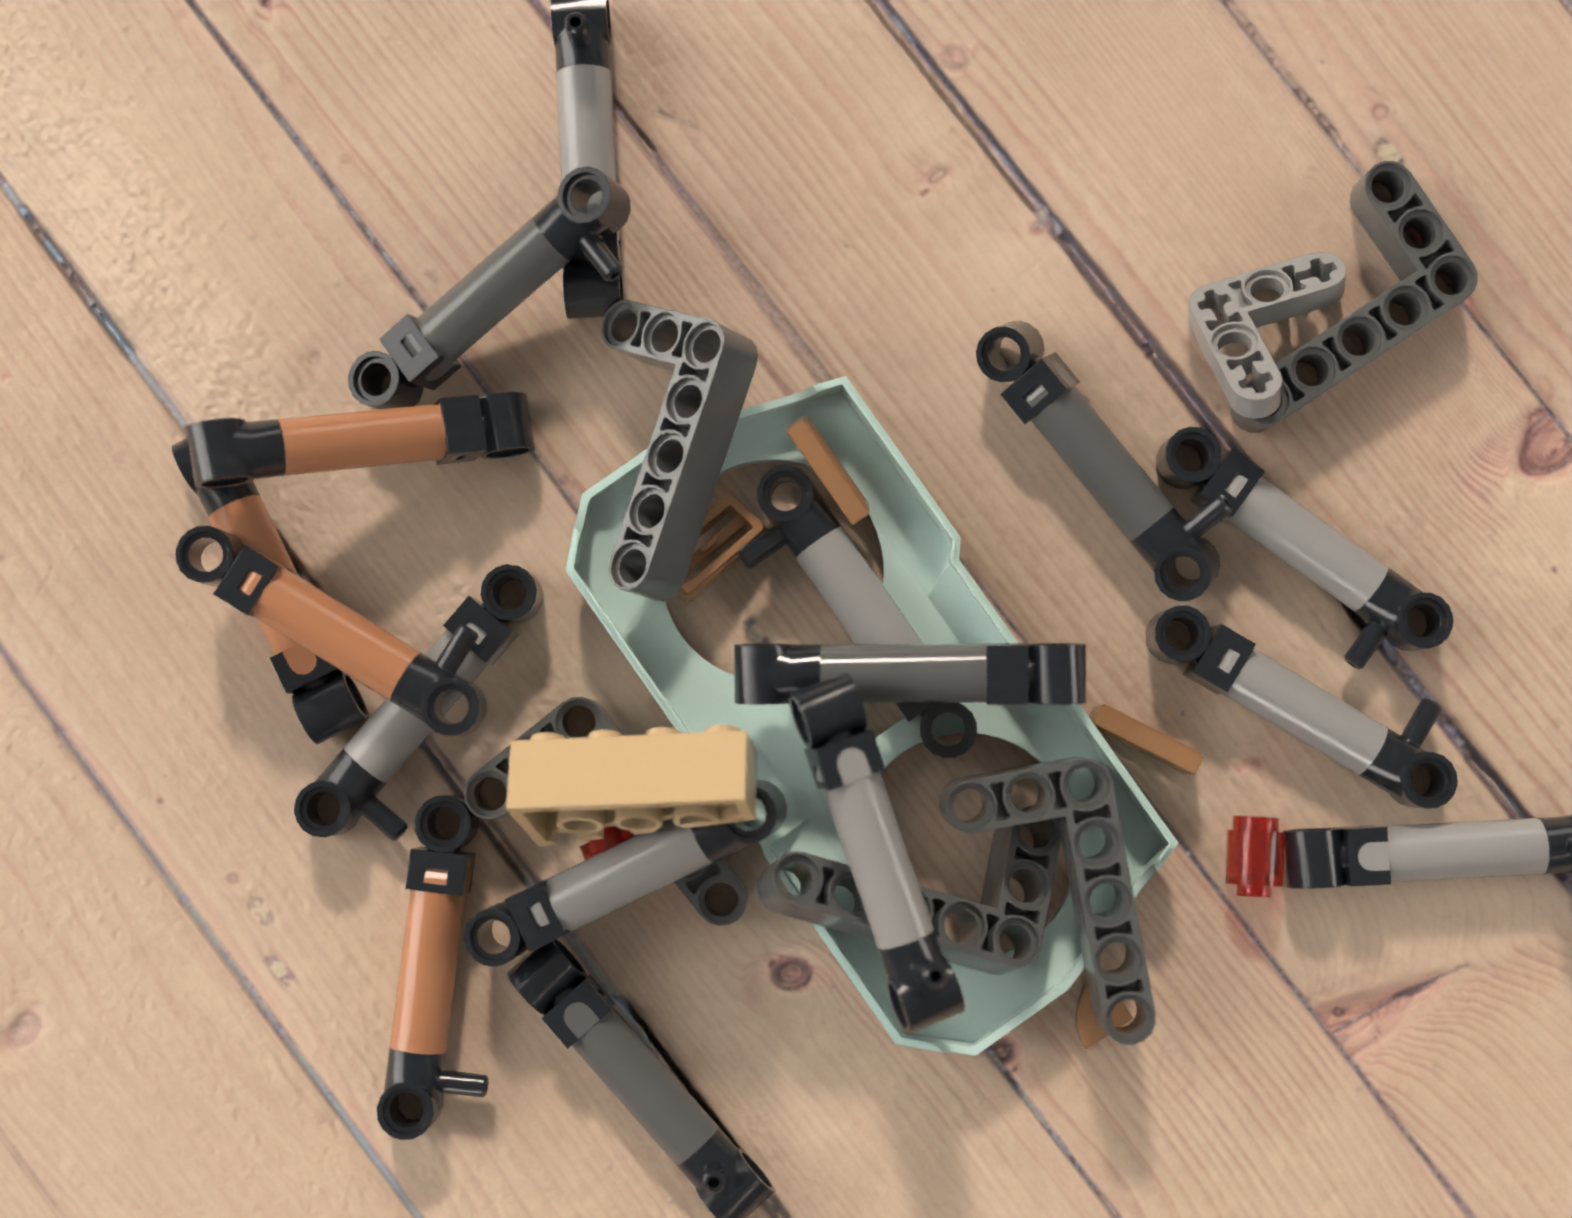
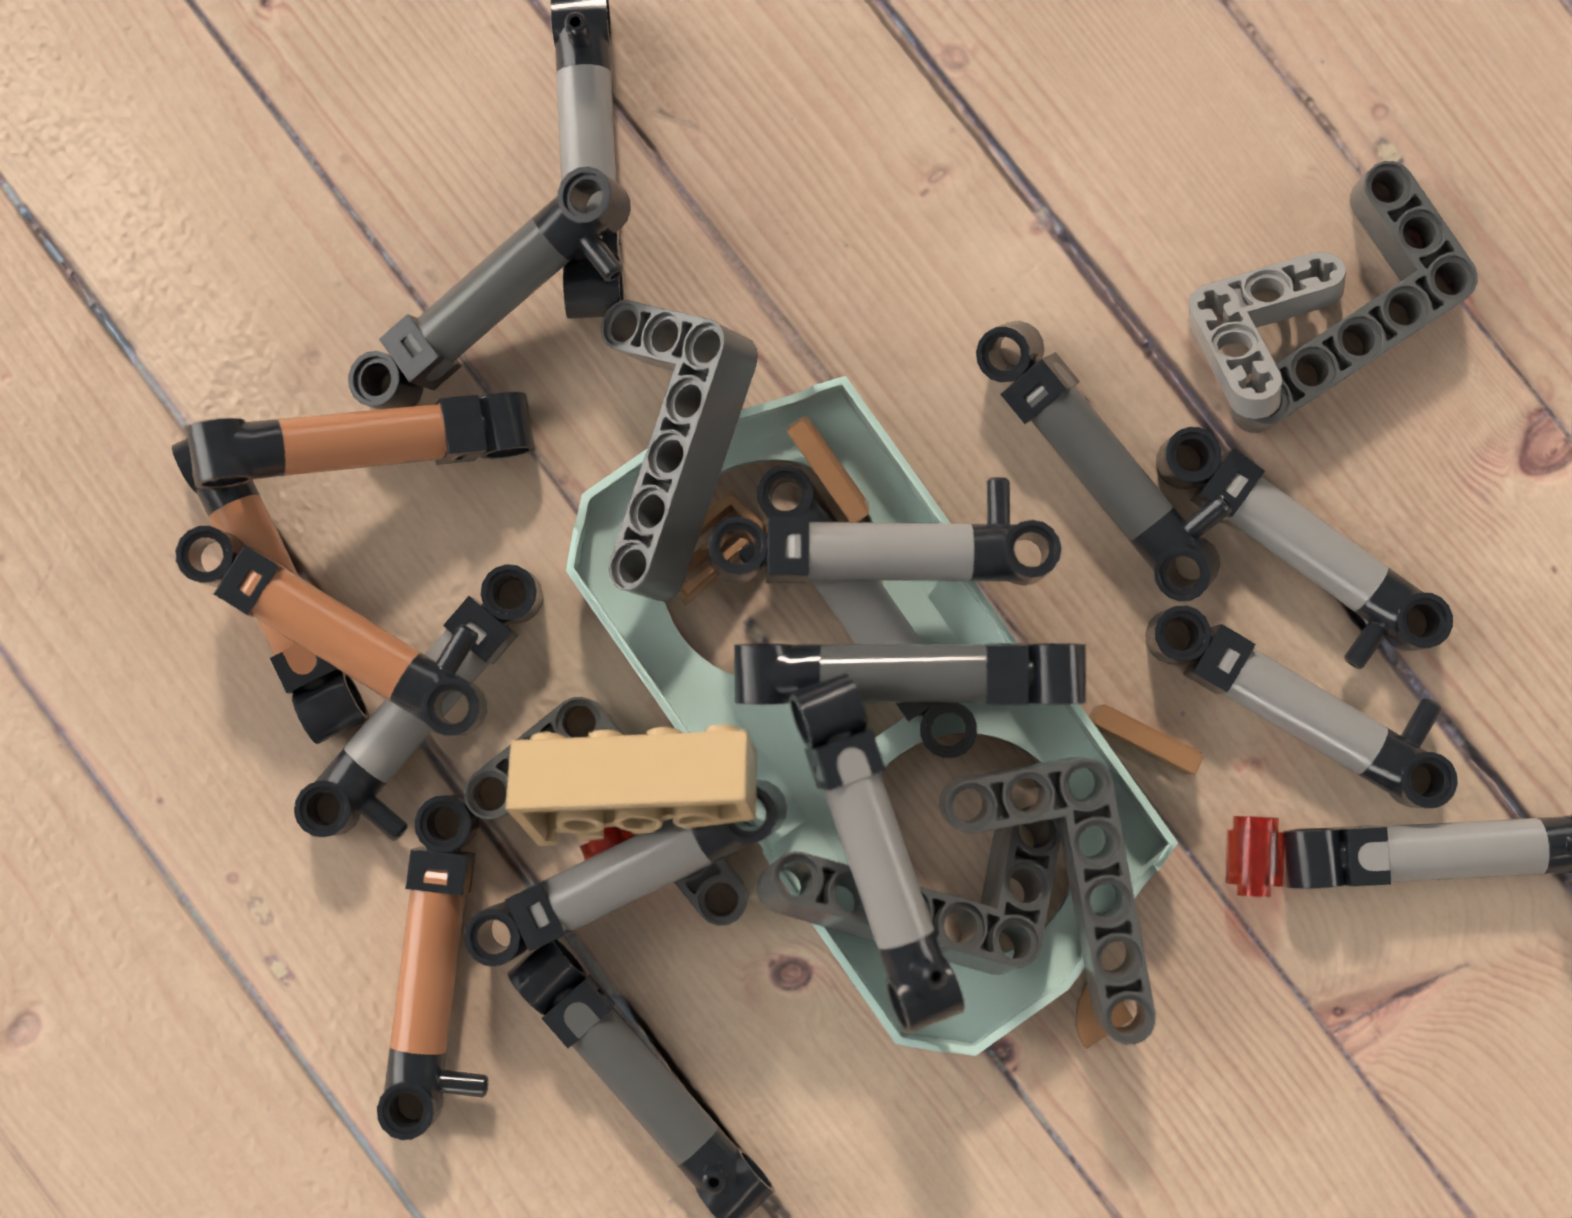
none -> piece [708,477,1062,586]

